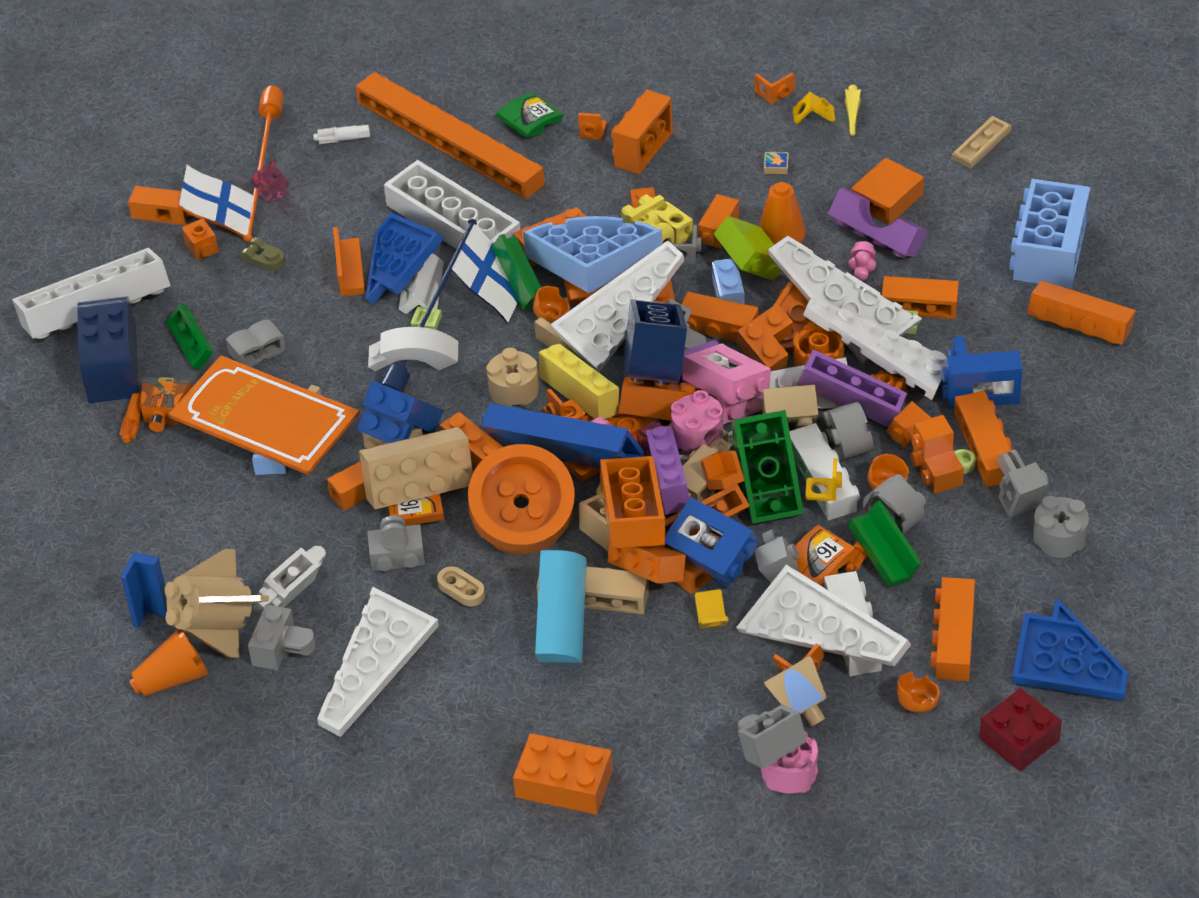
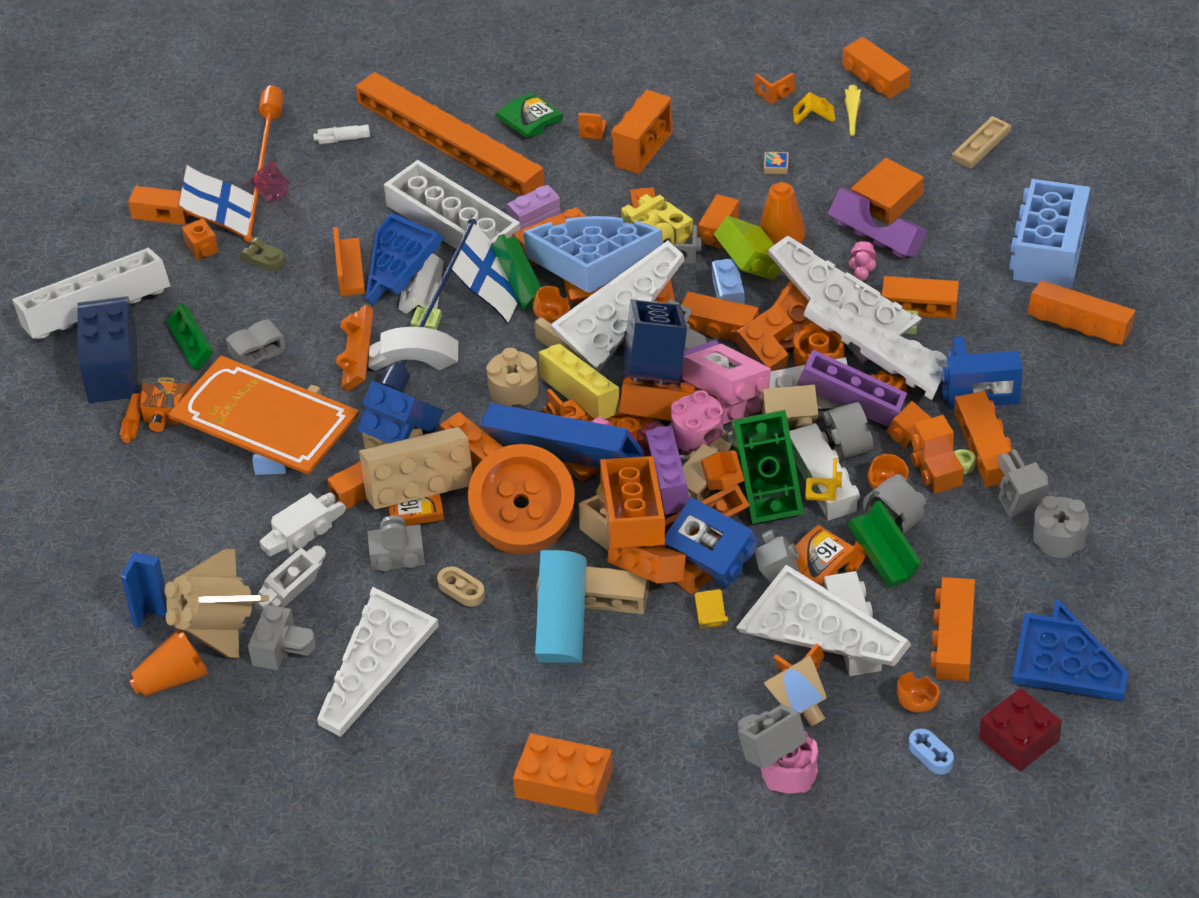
none -> white hinge [260,492,346,556]
none -> orange hinge [336,304,373,392]
none -> lavender brick [506,185,561,230]
none -> orange brick [842,37,910,99]
none -> light blue beam [909,729,954,775]

